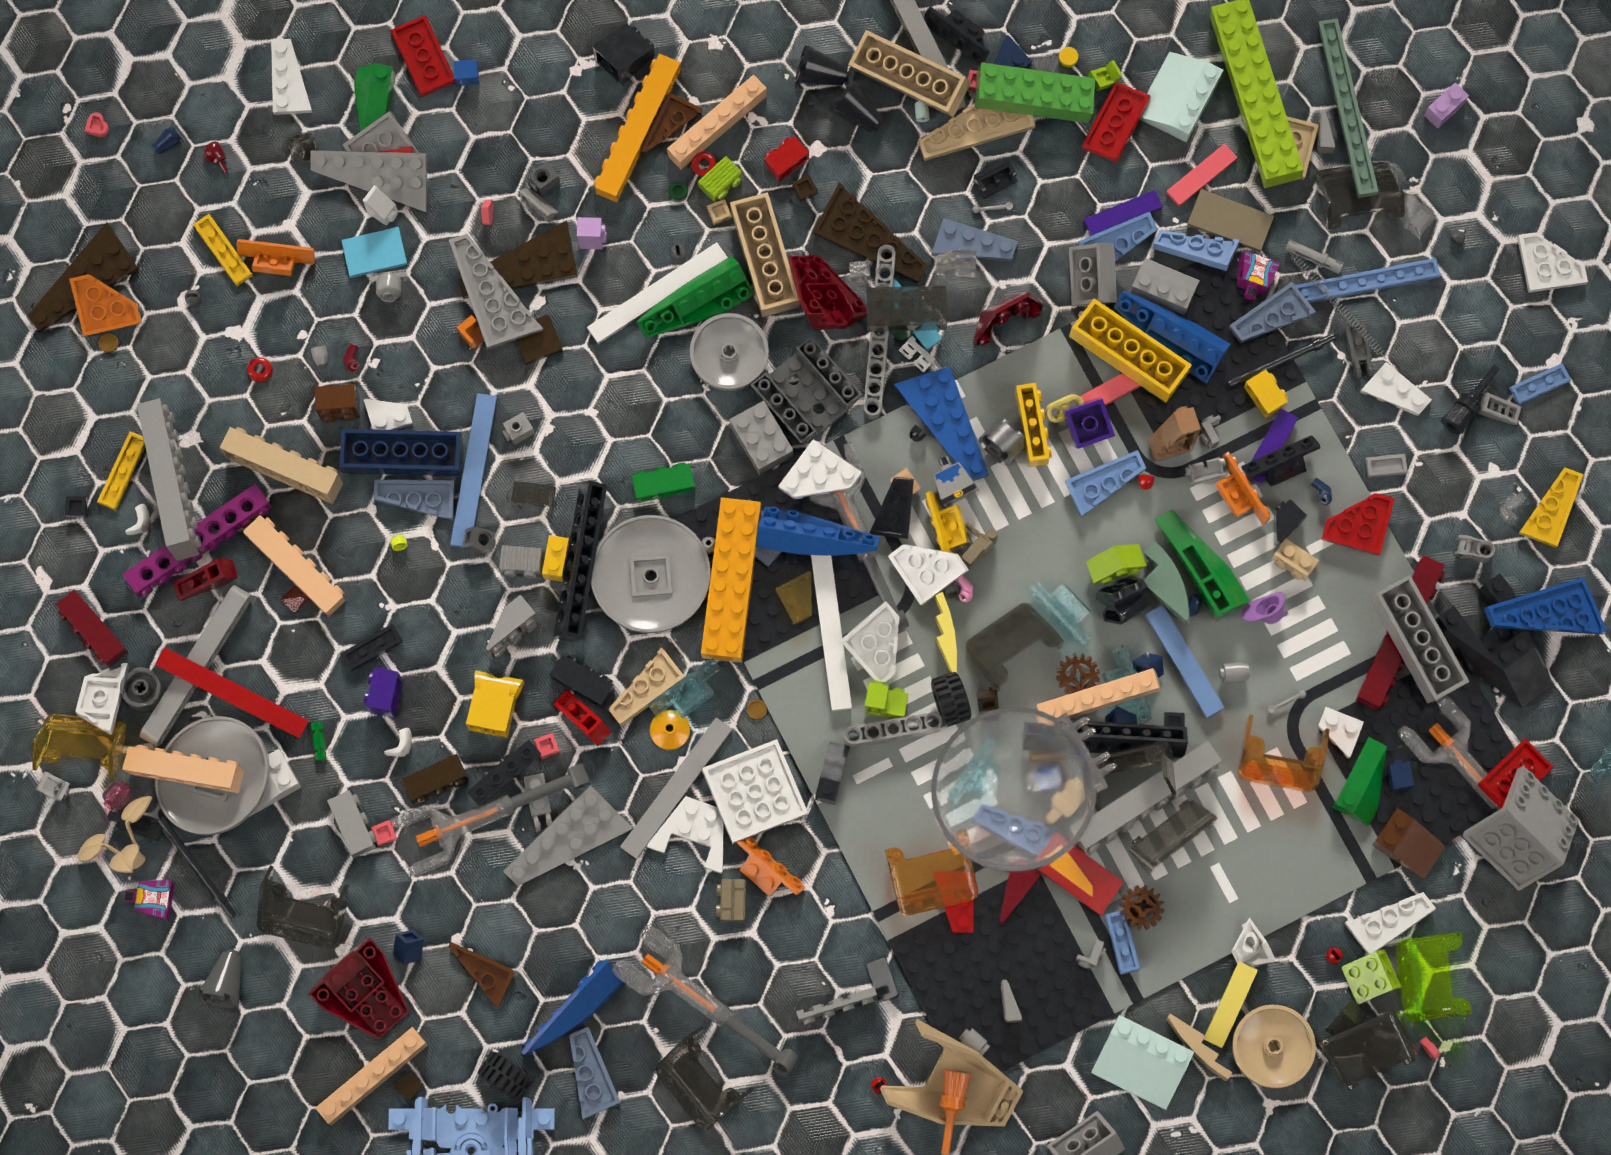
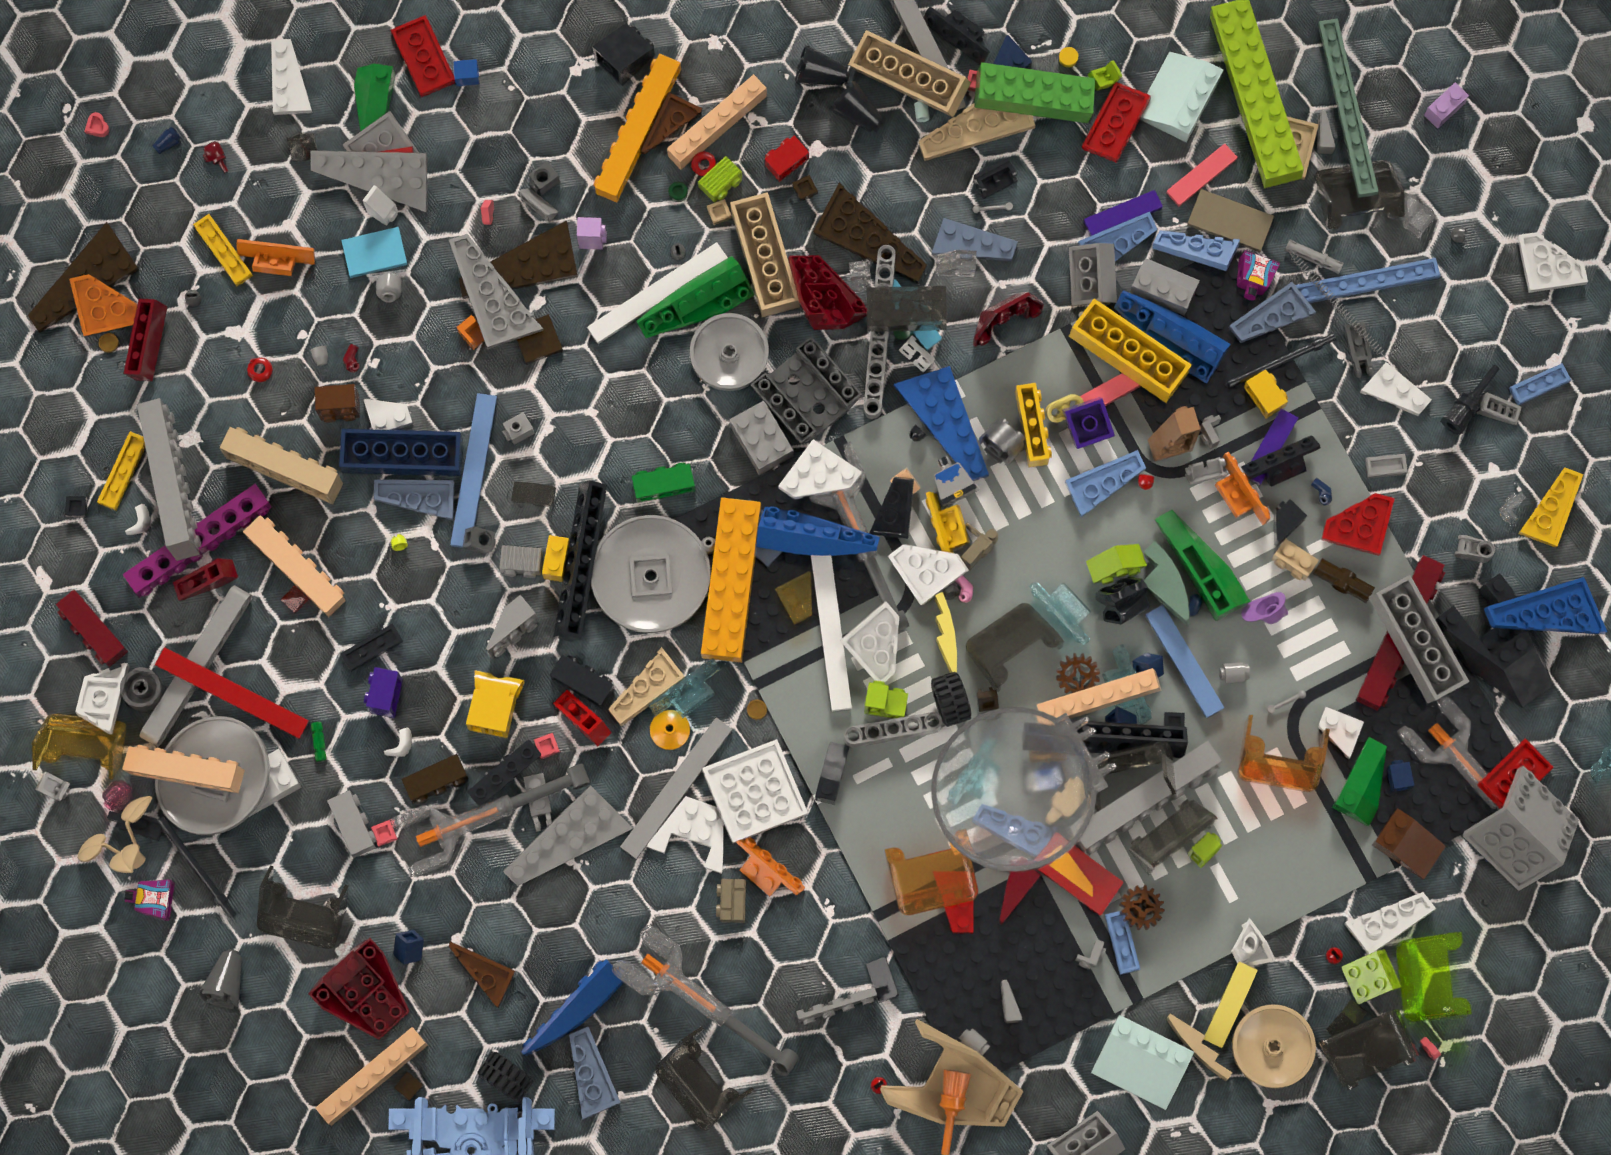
none -> dark red brick [123,299,167,382]
none -> lime brick [1188,832,1222,868]
none -> dark brown piece [1313,558,1375,603]

